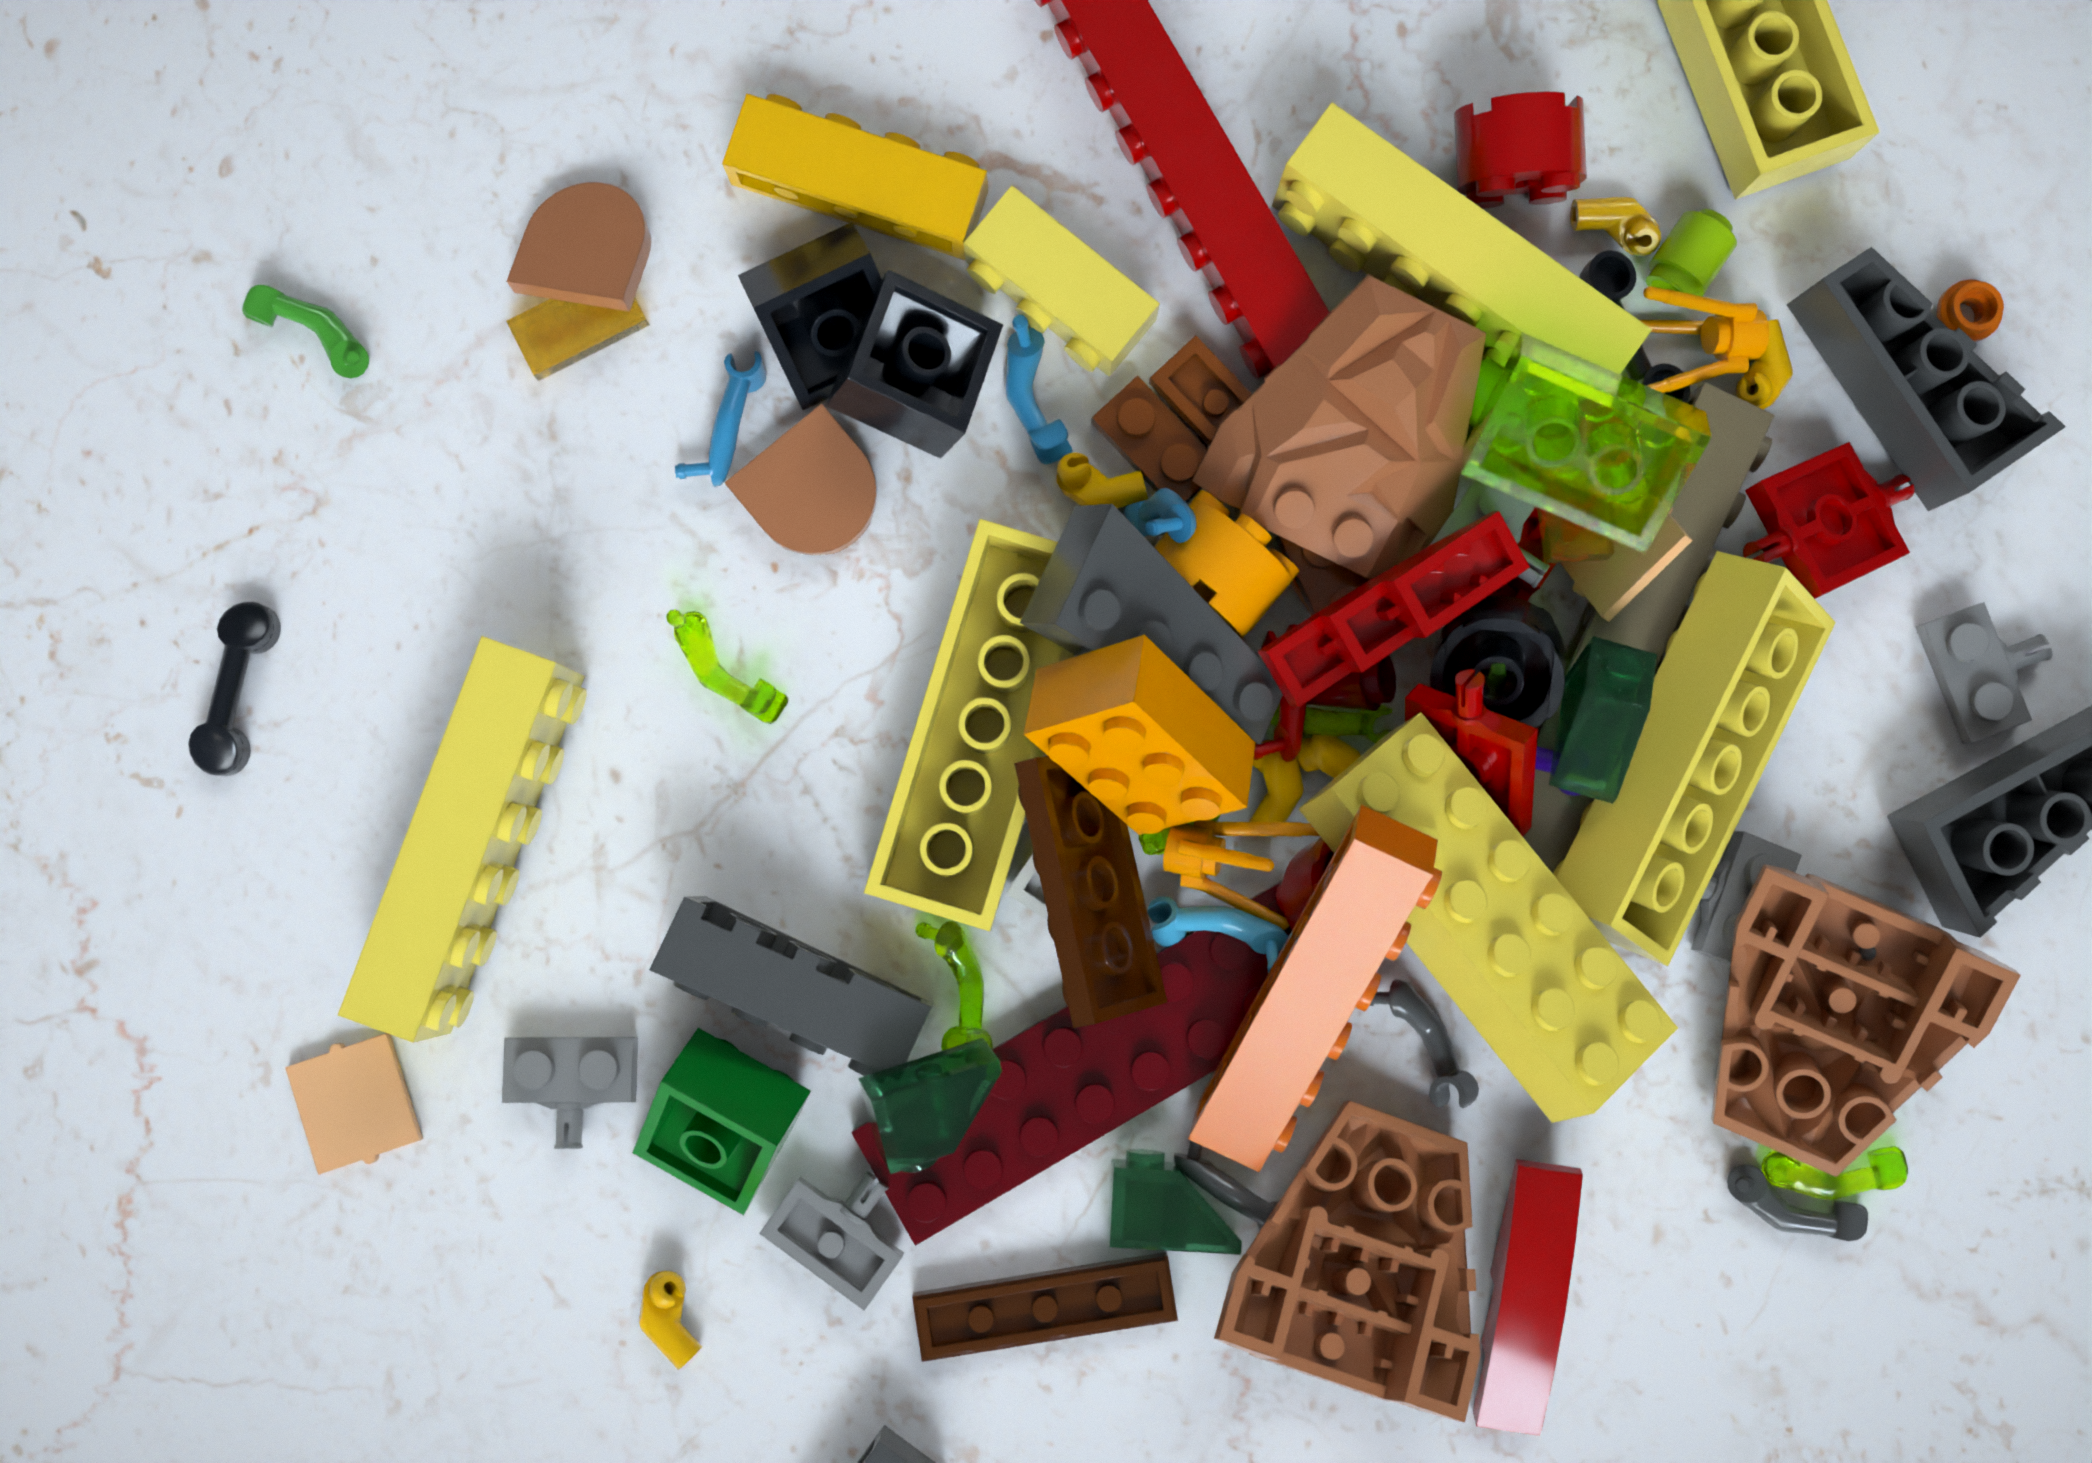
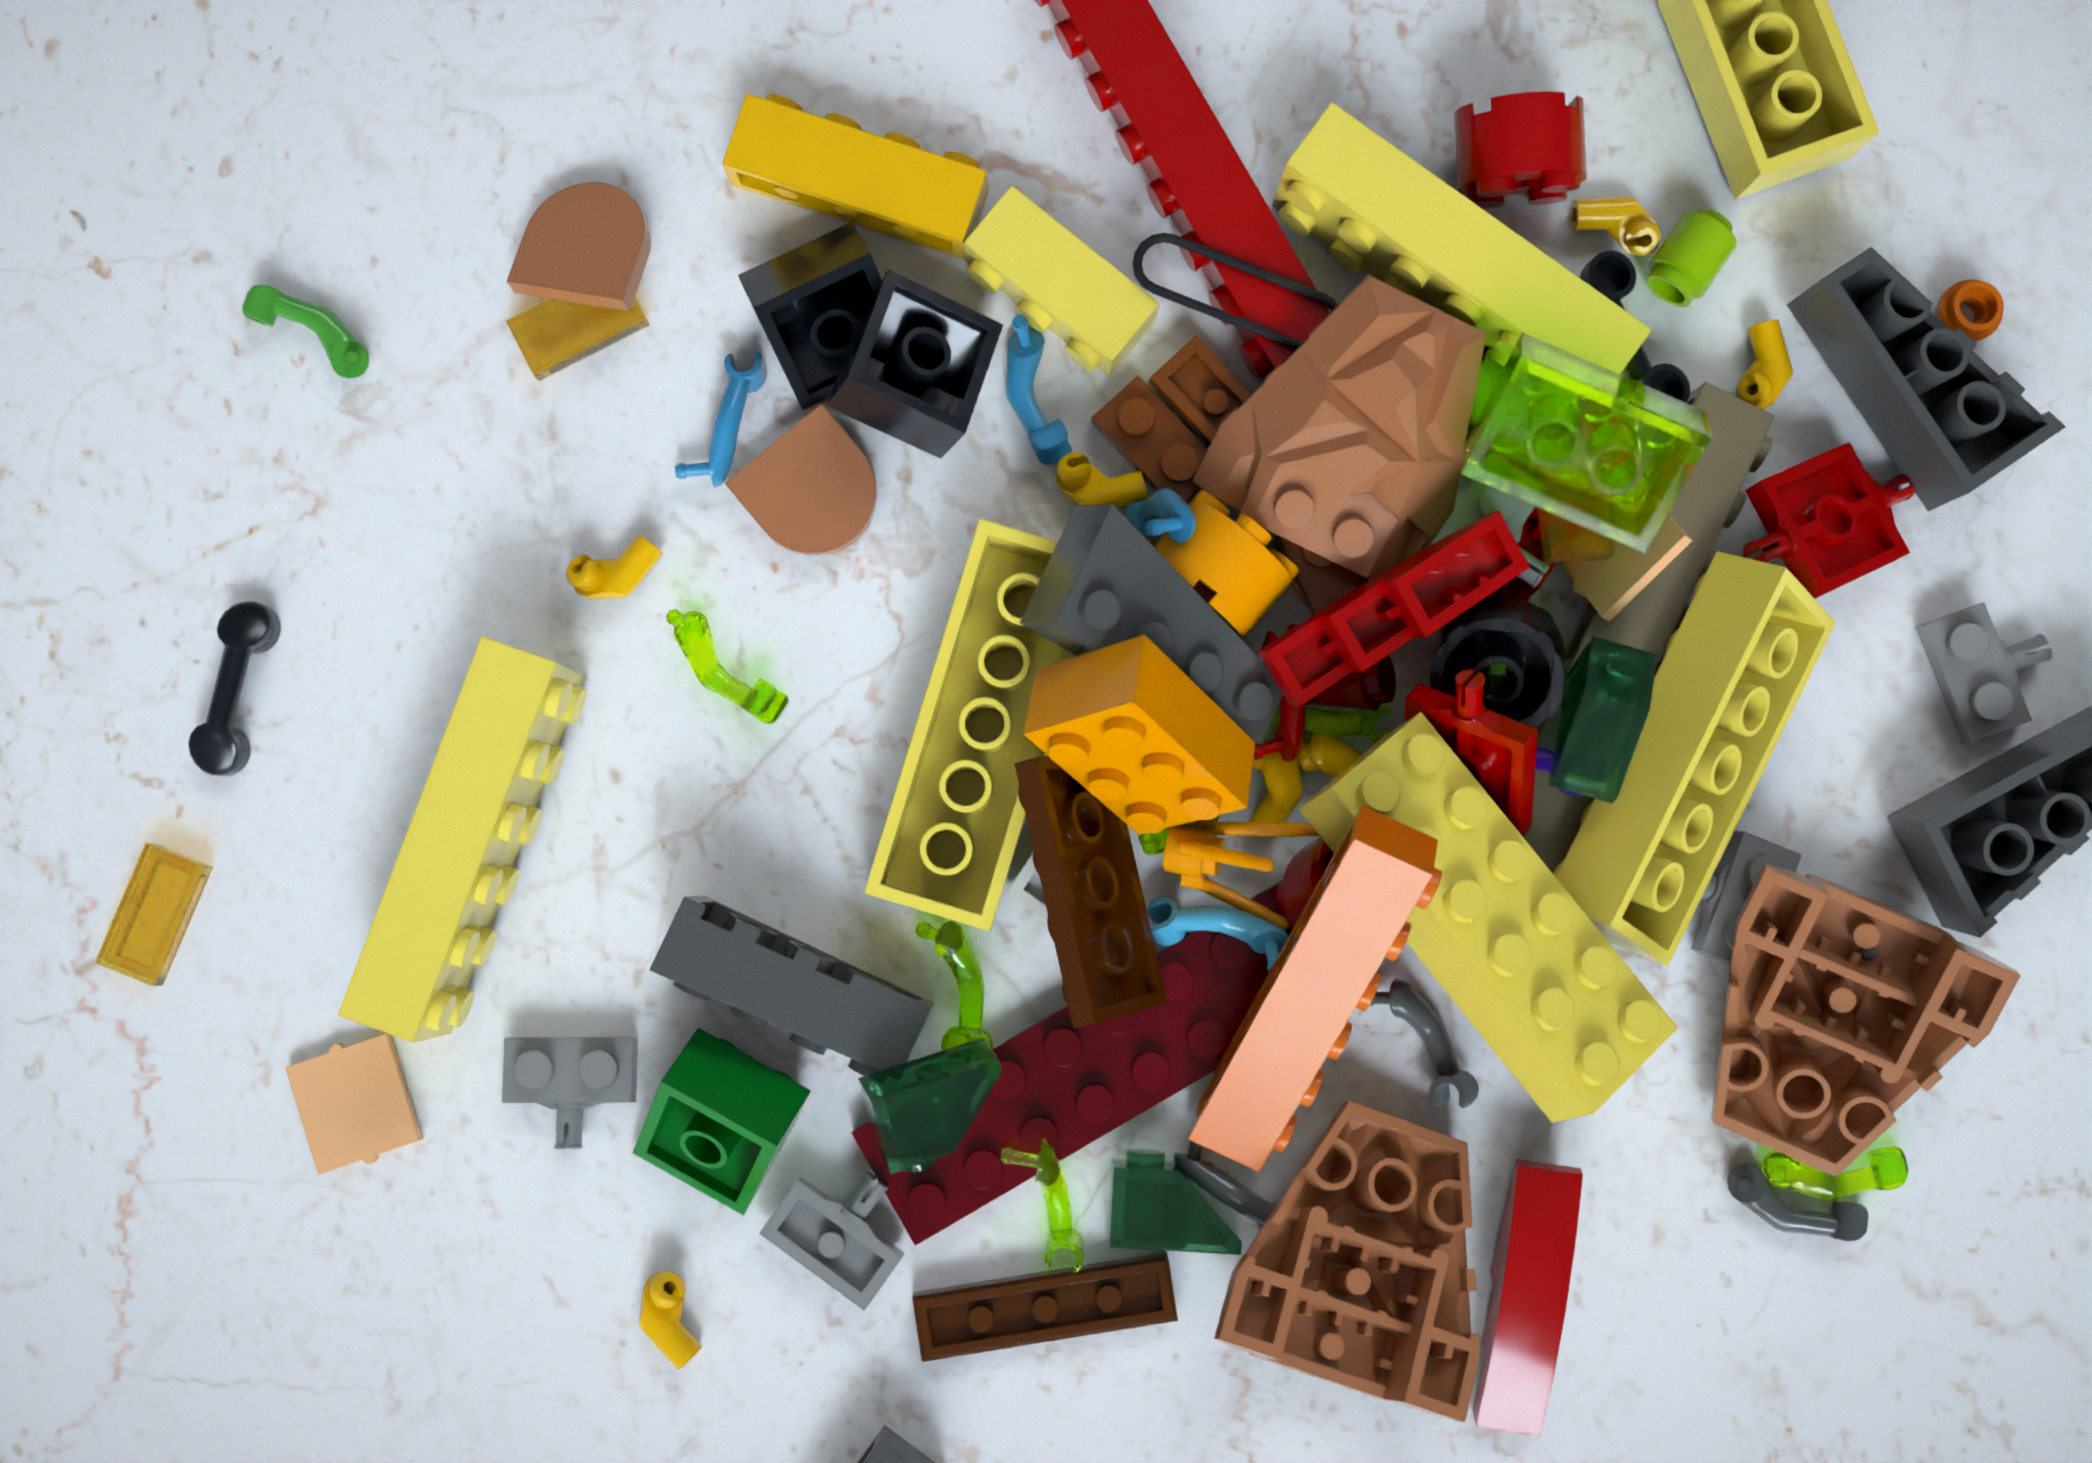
light orange plant [1638,286,1769,397] -> none
none -> clear yellow tile [94,843,213,986]
none -> yellow arm [566,534,664,599]
none -> clear neon green piece [1000,1142,1084,1272]
none -> black piece [1132,233,1338,350]

